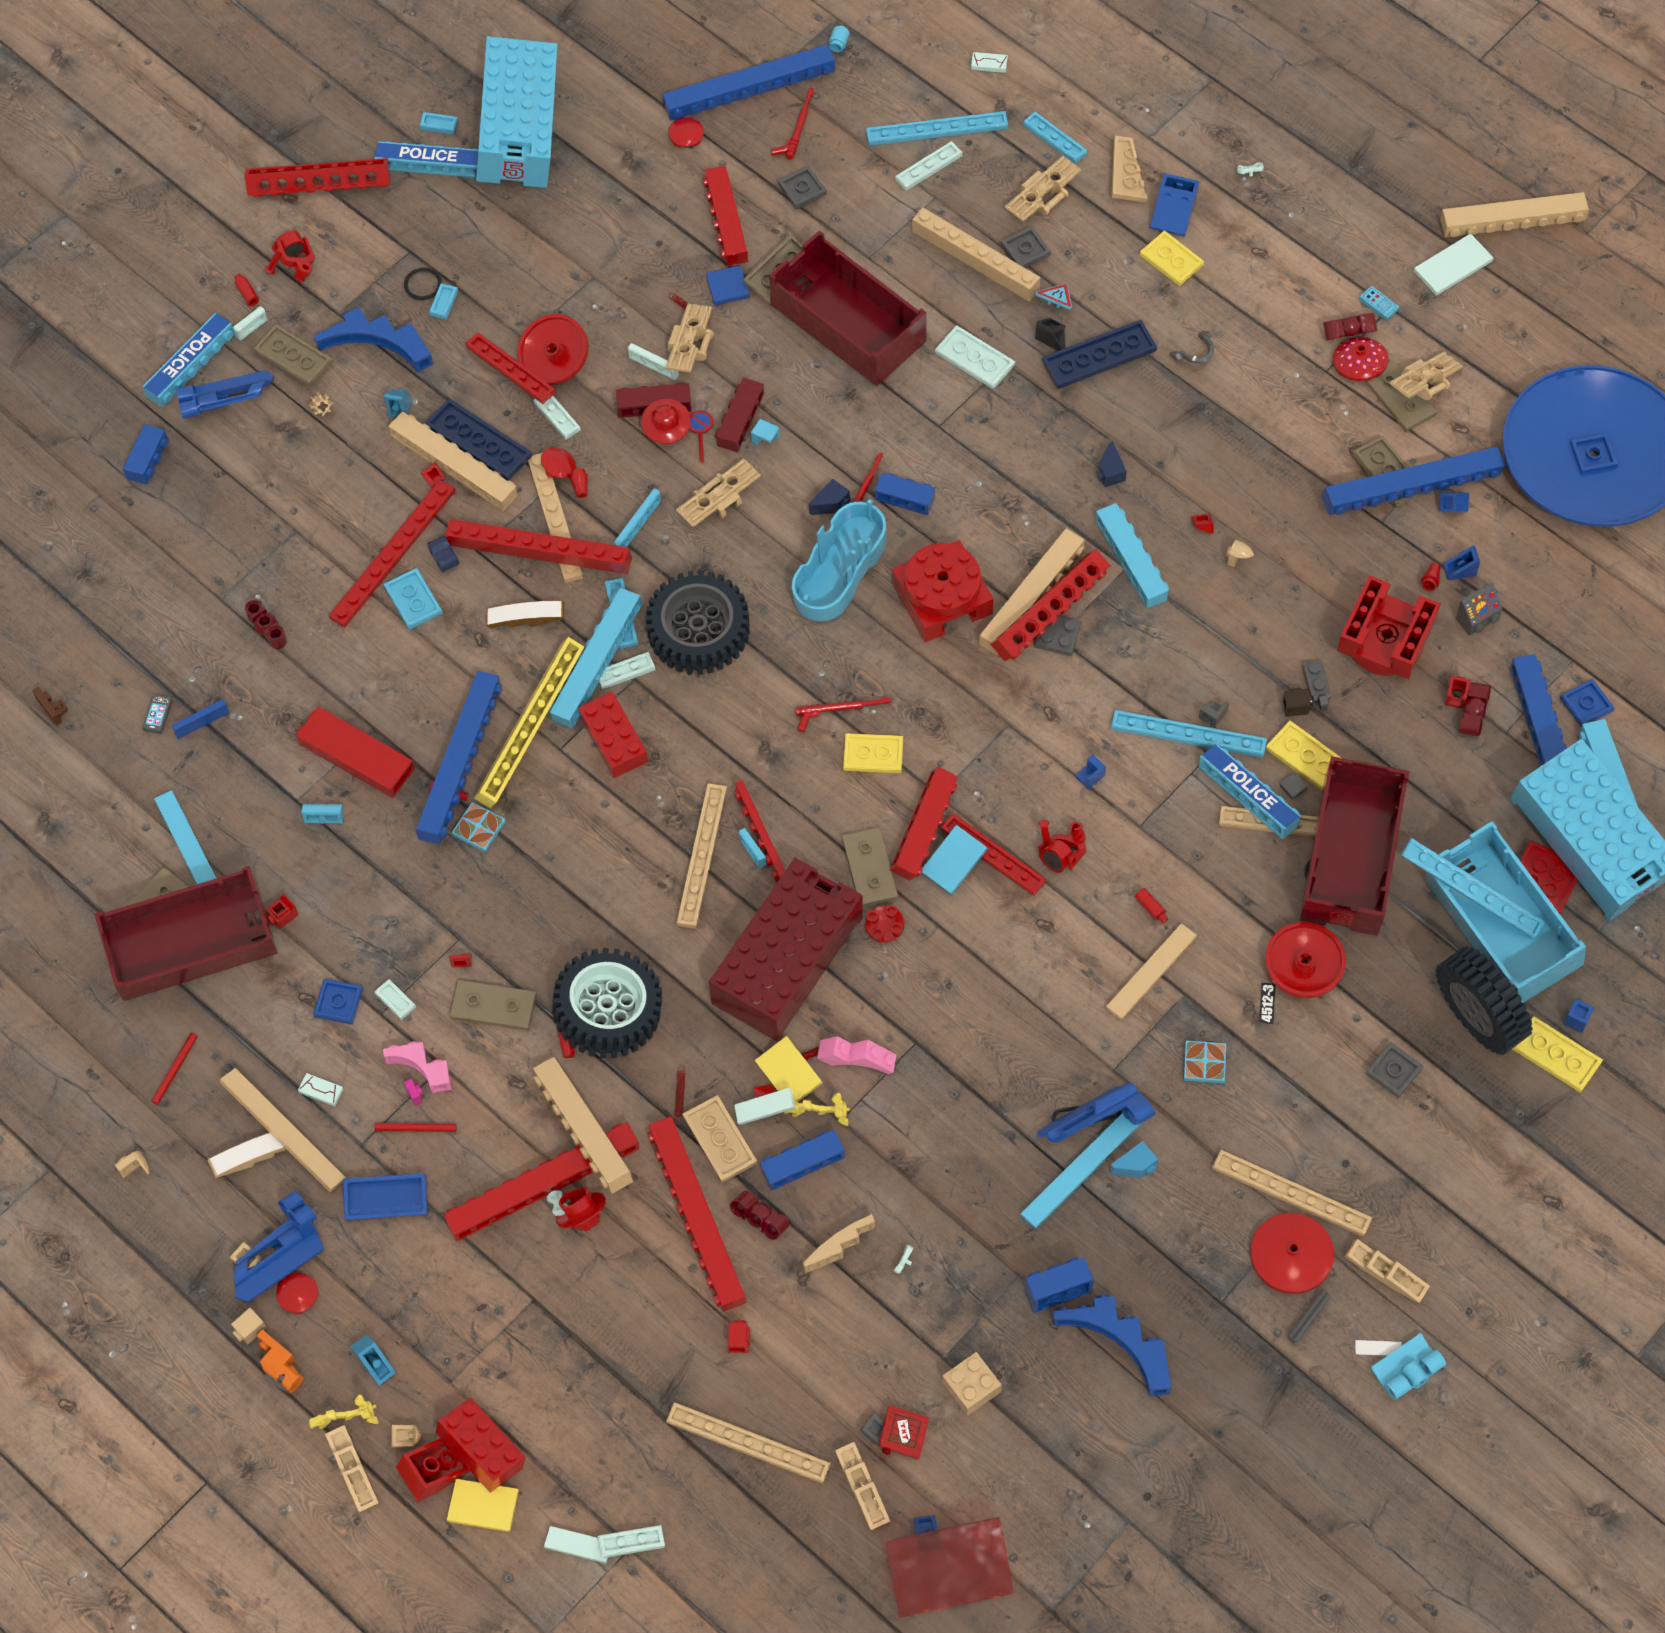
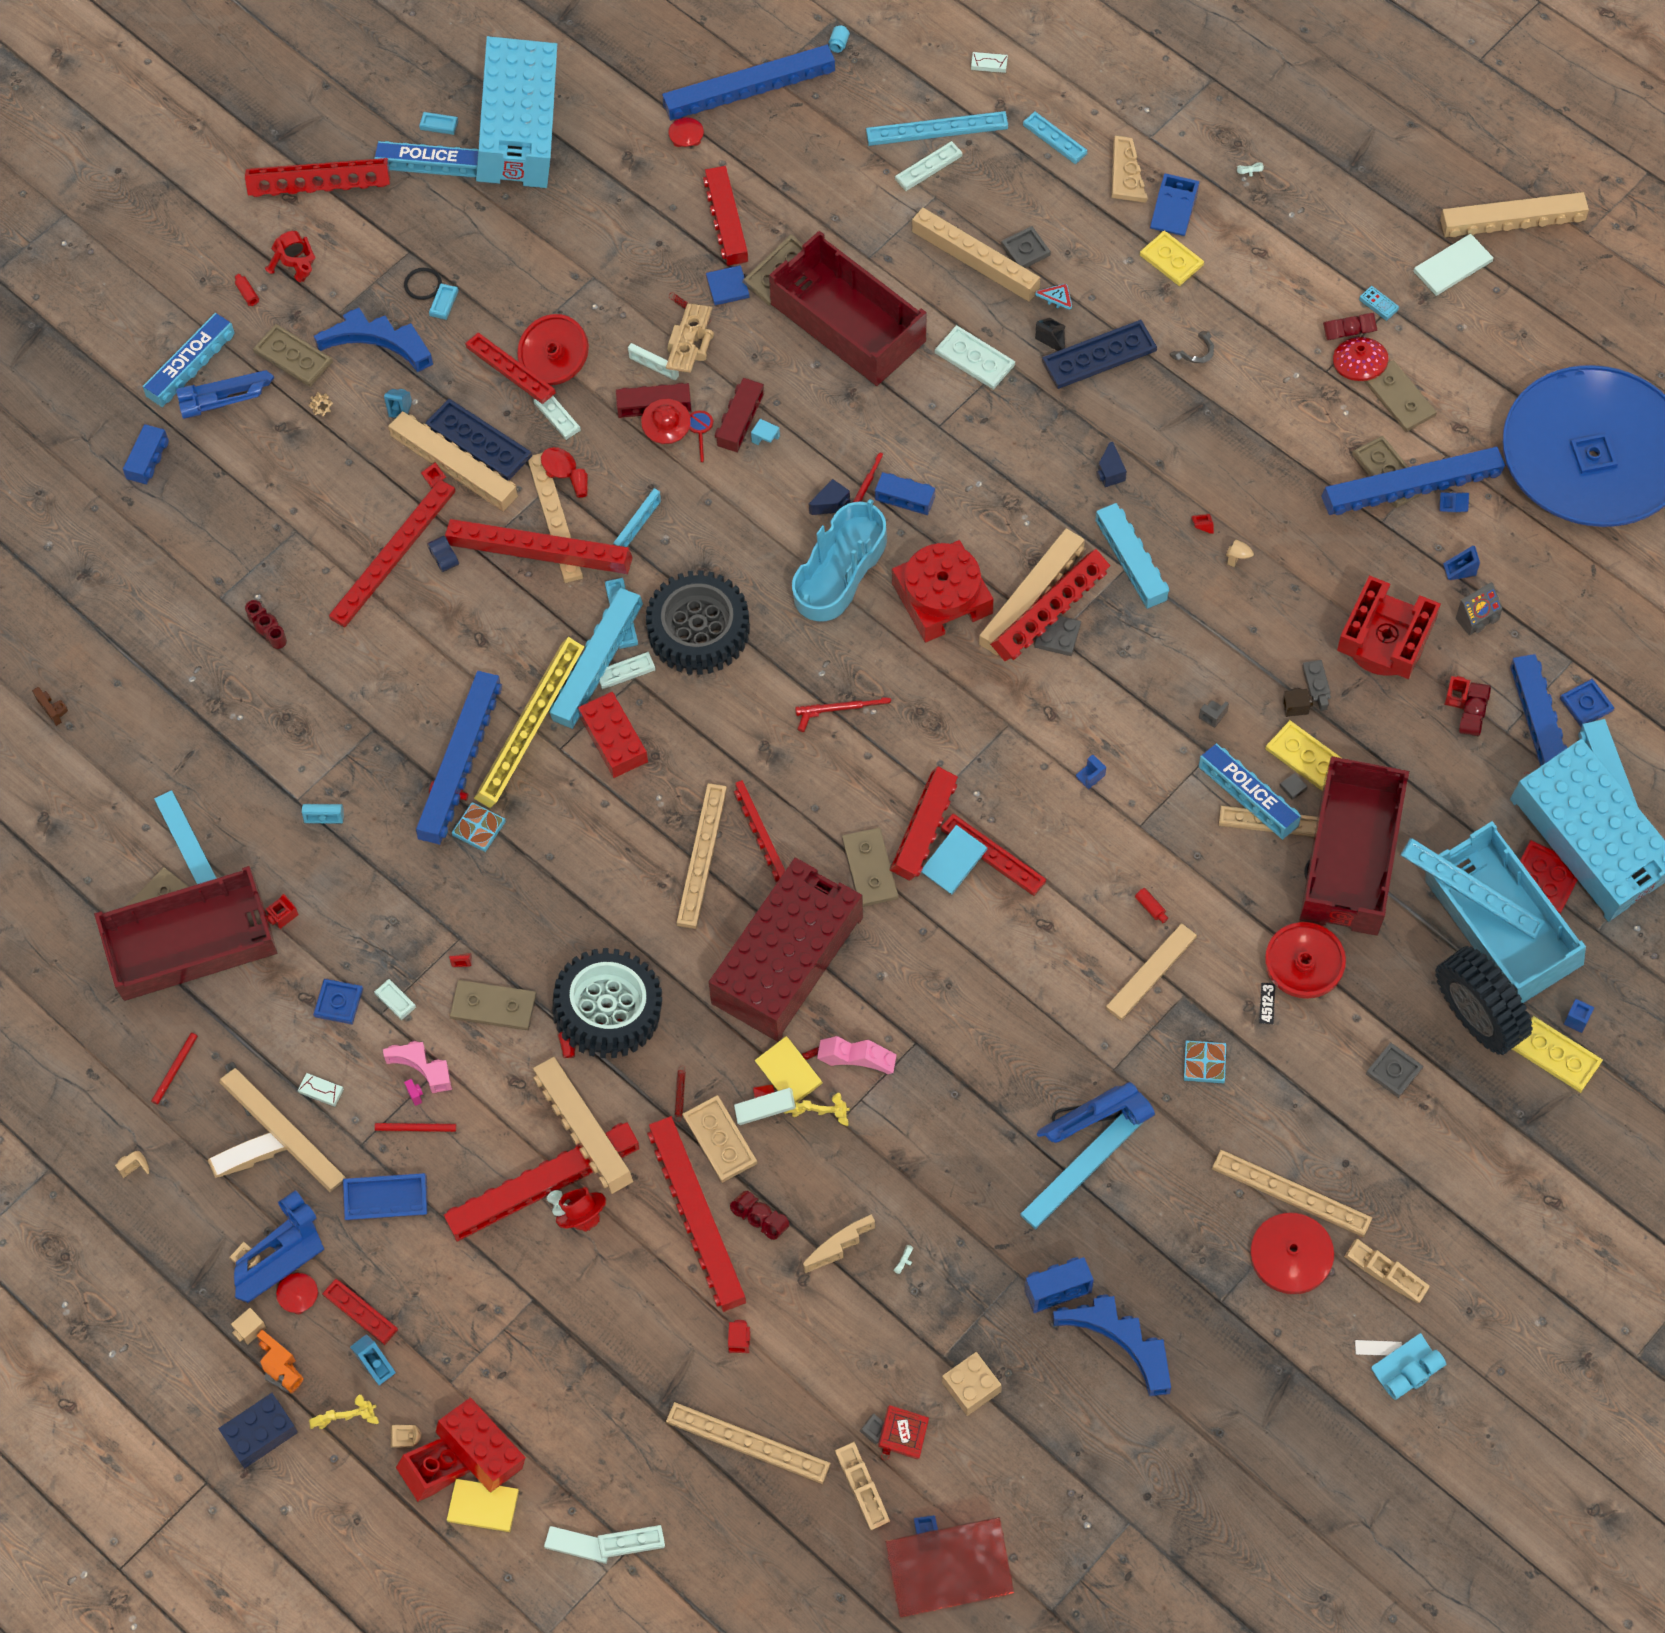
tile [142,695,172,734] -> none
blue tile [172,699,229,739] -> none
light aqua tile [233,306,268,341] -> none
red brick [296,706,415,798] -> none
tan slope [325,1425,379,1512] -> none
medium azure tile [383,568,443,630] -> none
white slope [486,601,564,628] -> none
tan piece [676,459,761,527] -> none
medium azure tile [739,828,766,869] -> none
blue brick [760,1130,845,1191] -> none
red piece [771,88,814,160] -> none
dark grey plate [778,165,827,209] -> none
light yellow tile [843,734,903,773] -> none
red dish [865,905,905,943] -> none
tan piece [1005,156,1081,222] -> none
red piece [1038,820,1087,873] -> none
dark azure slope [1110,1141,1158,1178] -> none
medium azure tile [1111,710,1267,758] -> none
dark grey axle [1288,1290,1330,1343] -> none
tan piece [1390,352,1463,400] -> none
red cone [1421,563,1441,591] -> none
none -> dark blue brick [218,1393,298,1469]
none -> red tile [322,1279,398,1346]

